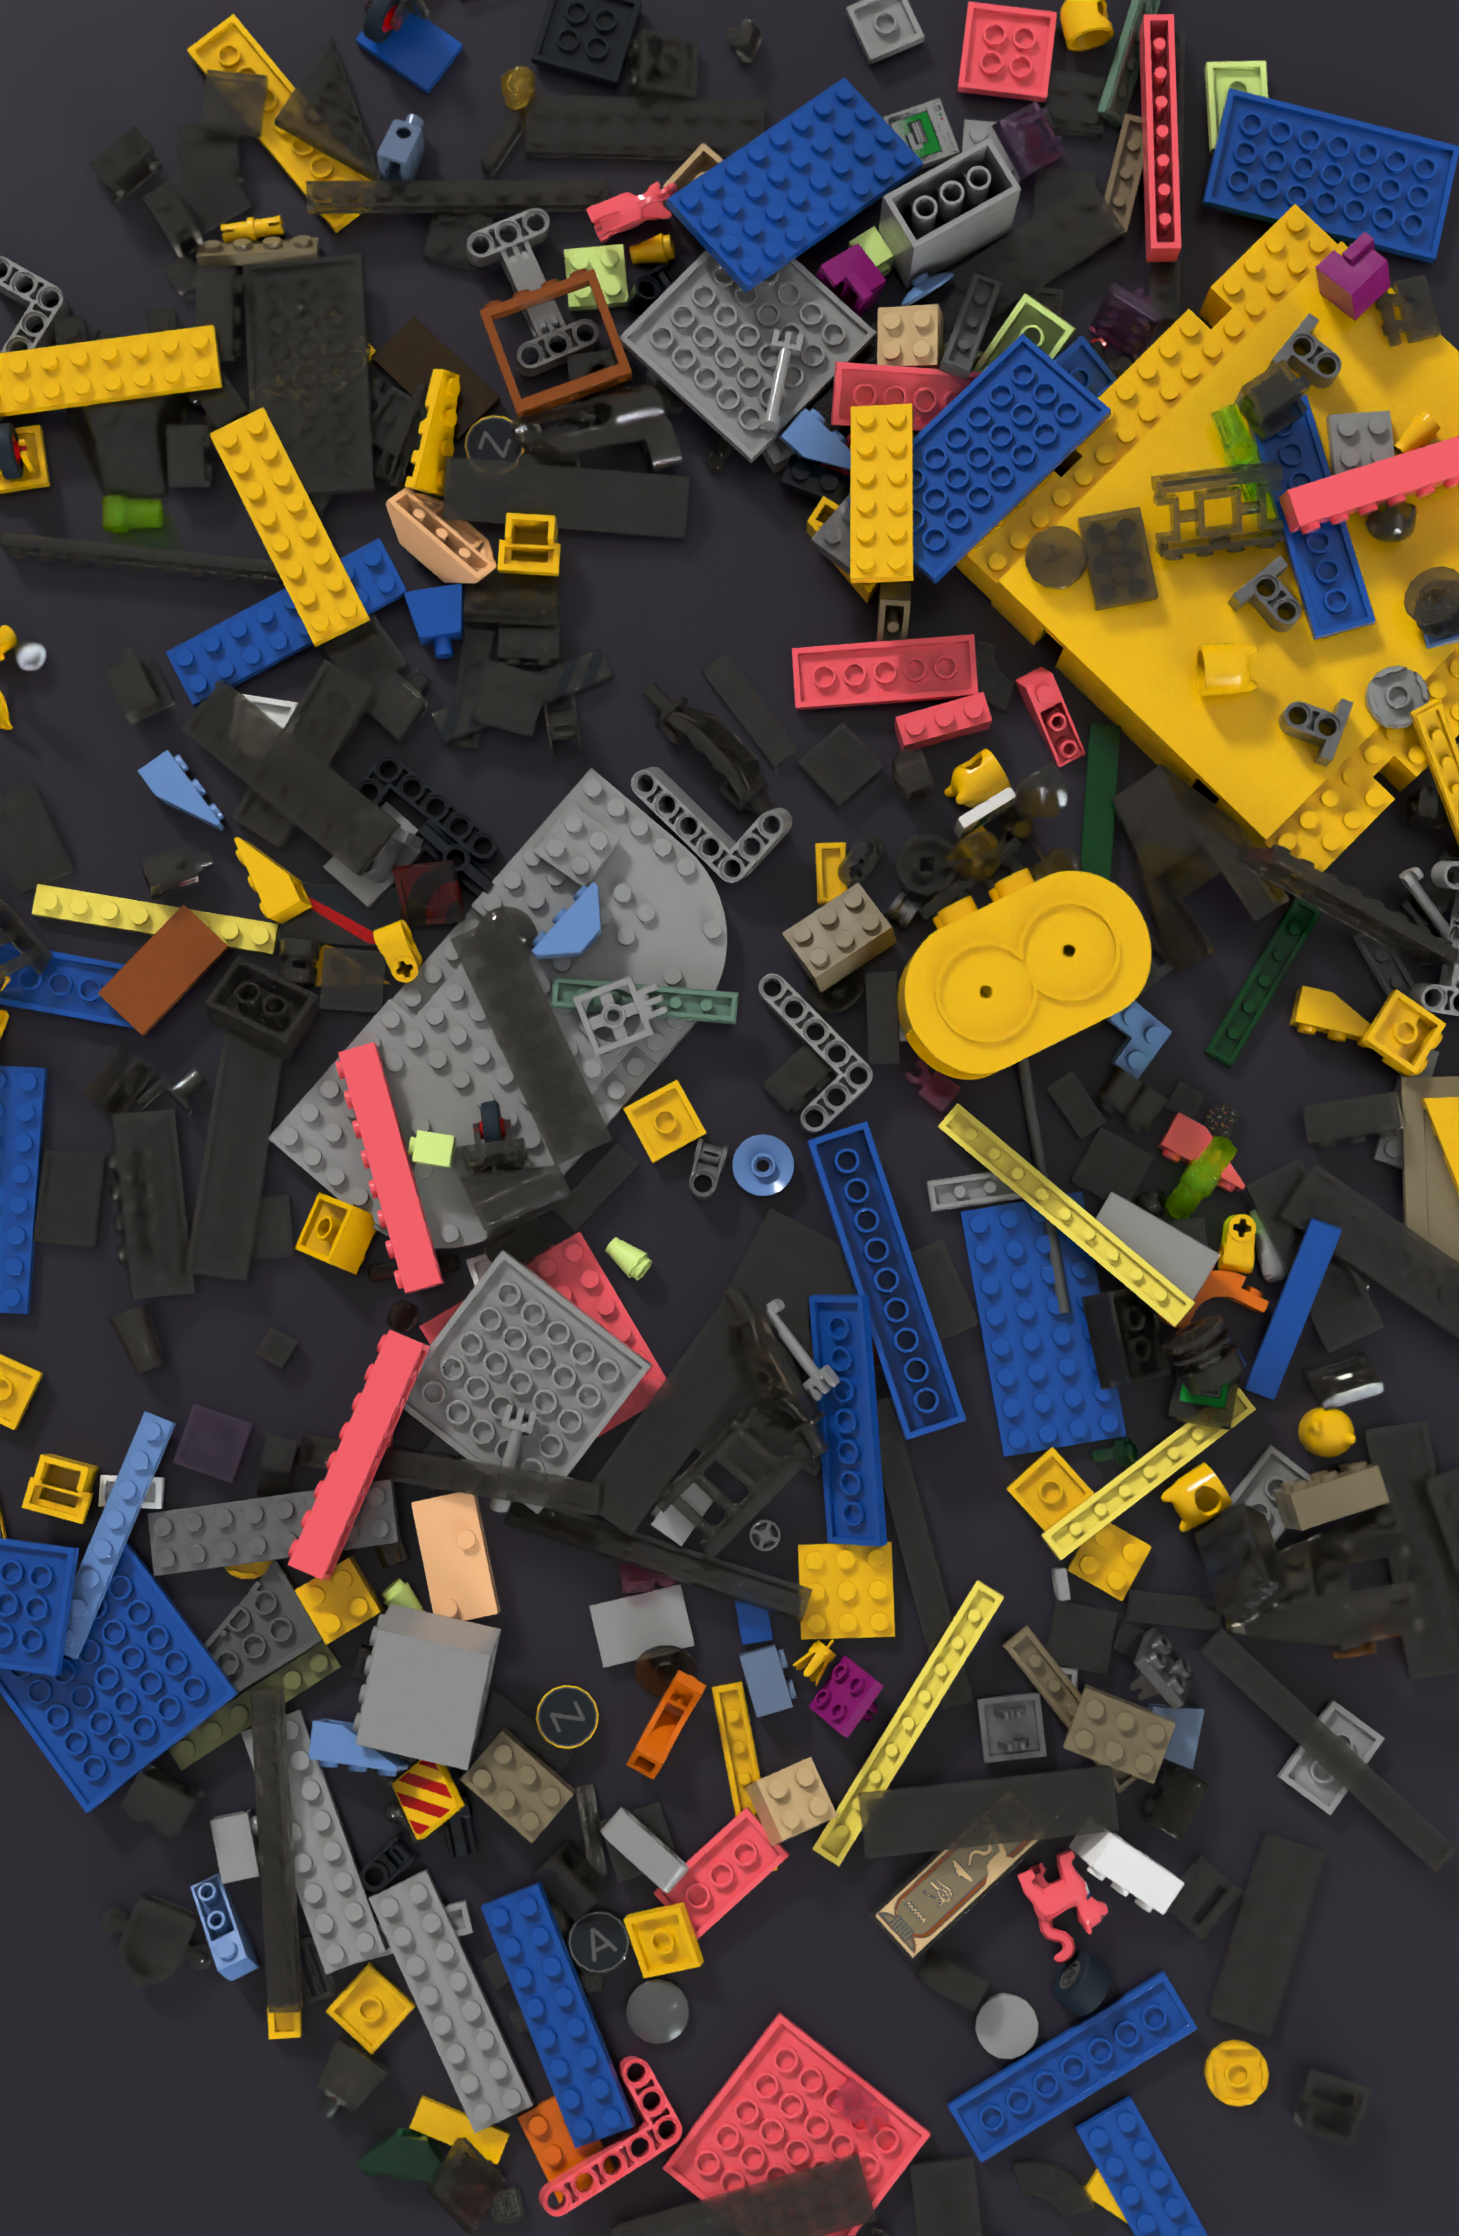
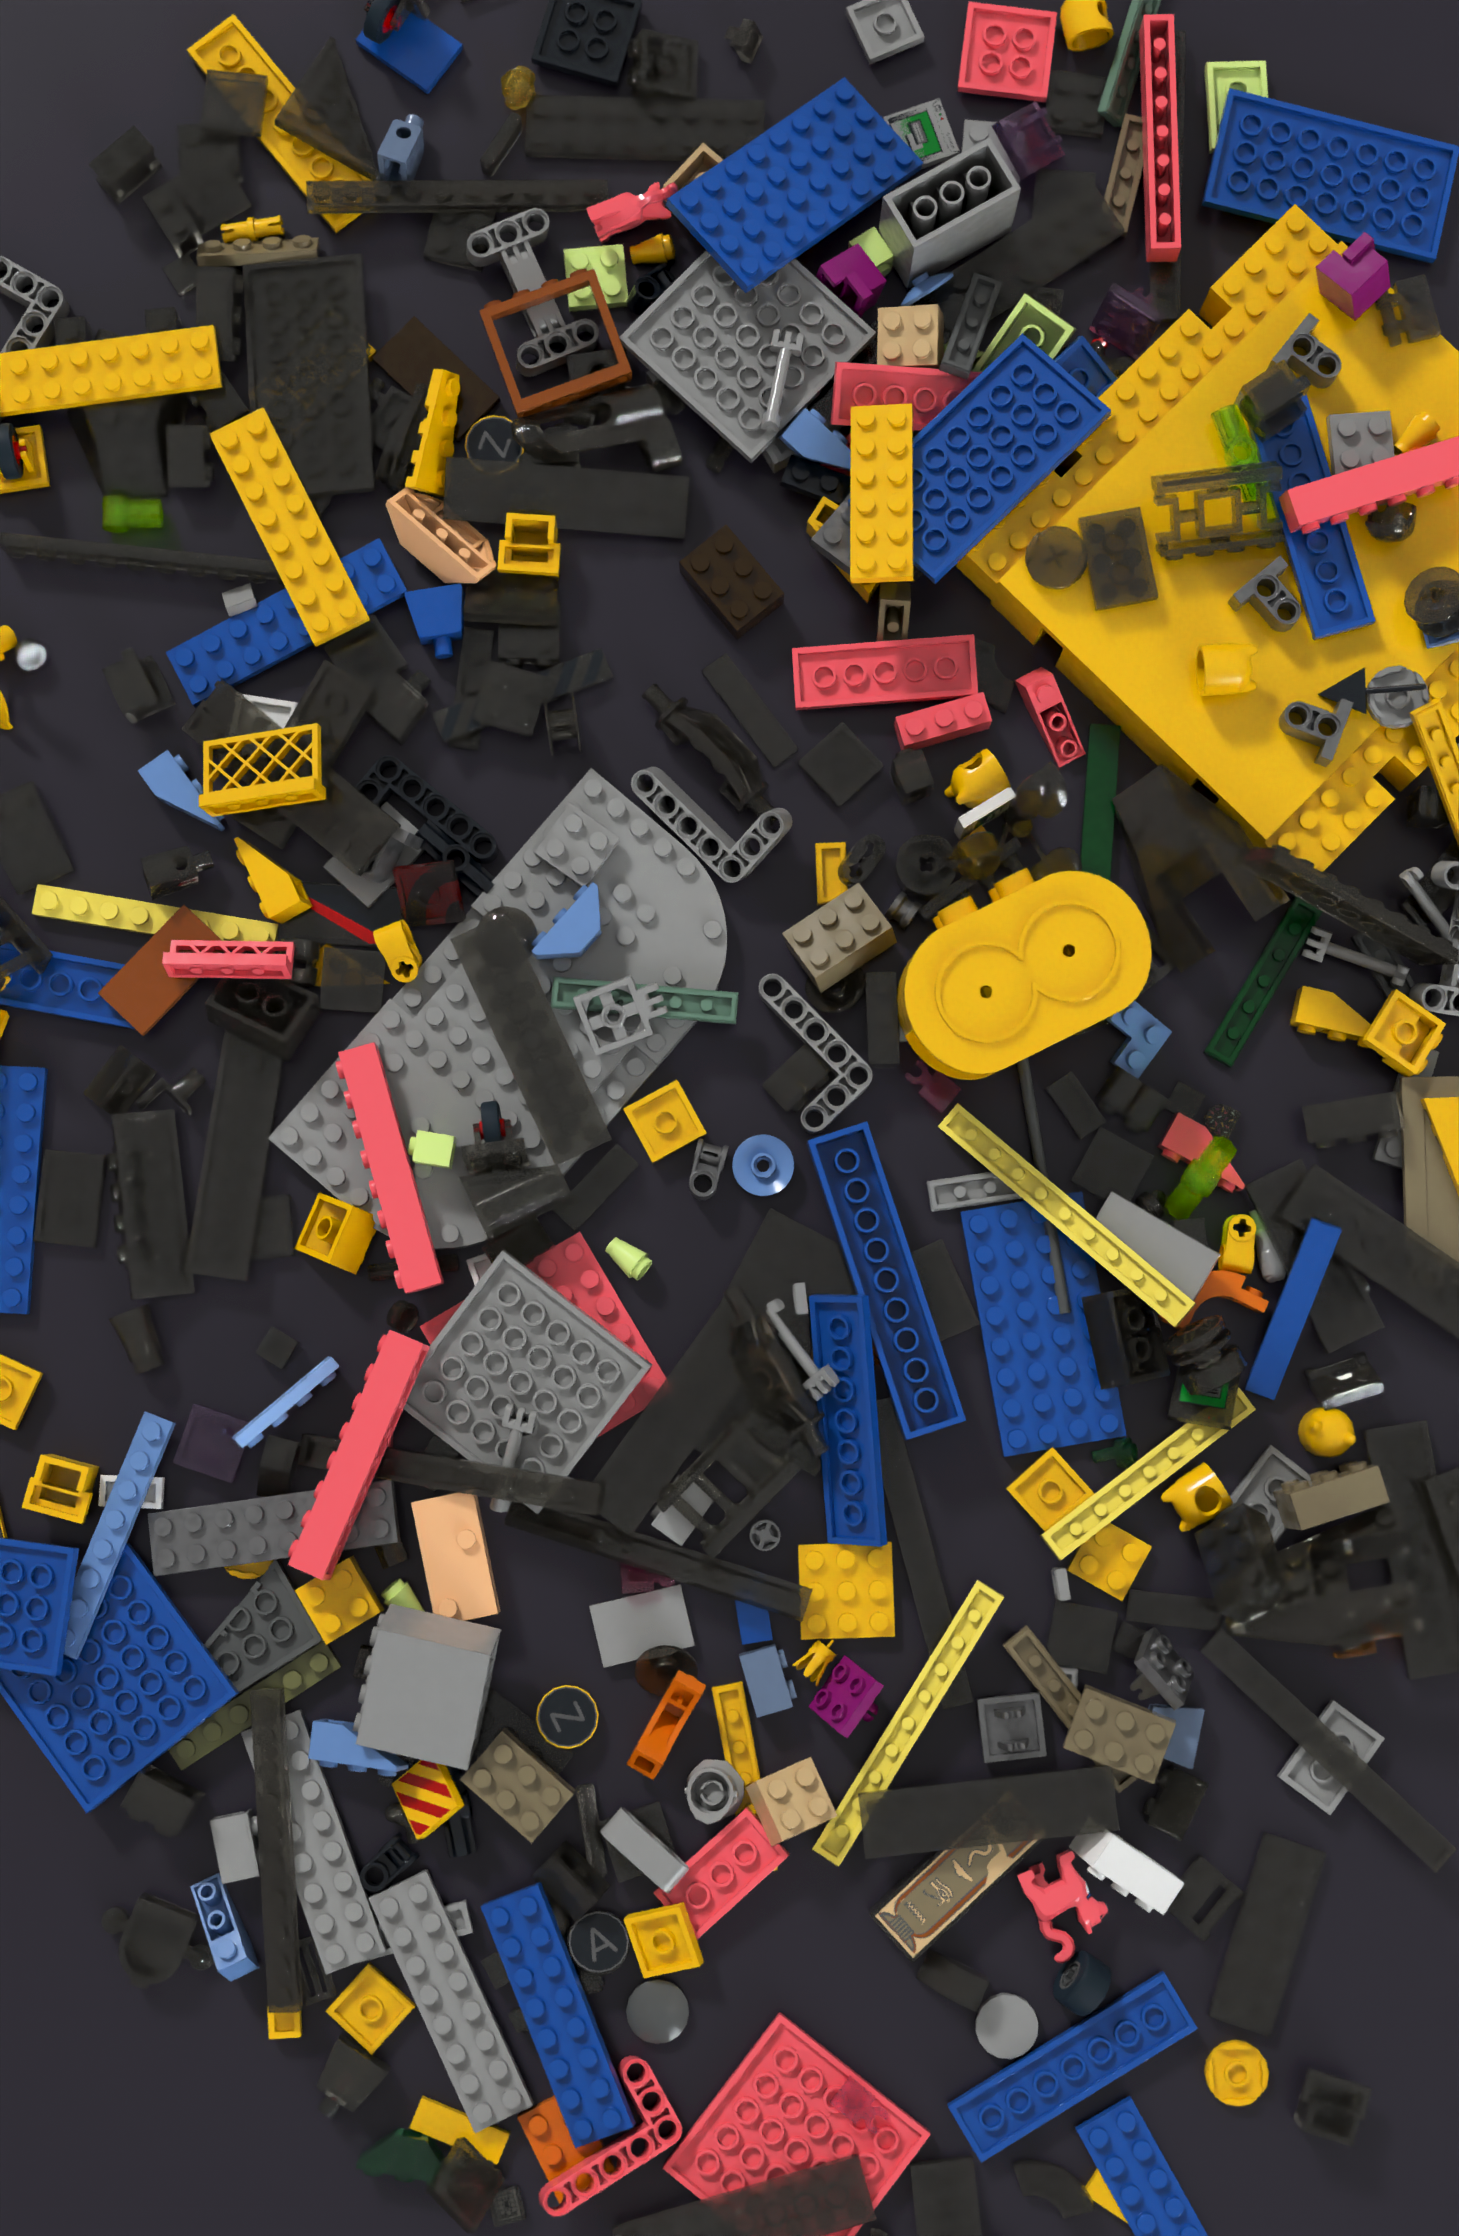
none -> coral fence [162,940,295,979]
none -> yellow fence [199,723,326,817]
none -> light grey tile [222,583,258,617]
none -> light blue plate [232,1356,340,1448]
none -> dark brown brick [679,524,784,640]
none -> light grey hat [684,1759,744,1824]
none -> light grey tile [792,1282,808,1316]
none -> light grey hinge [1301,926,1410,986]
none -> black piece [1318,667,1427,714]

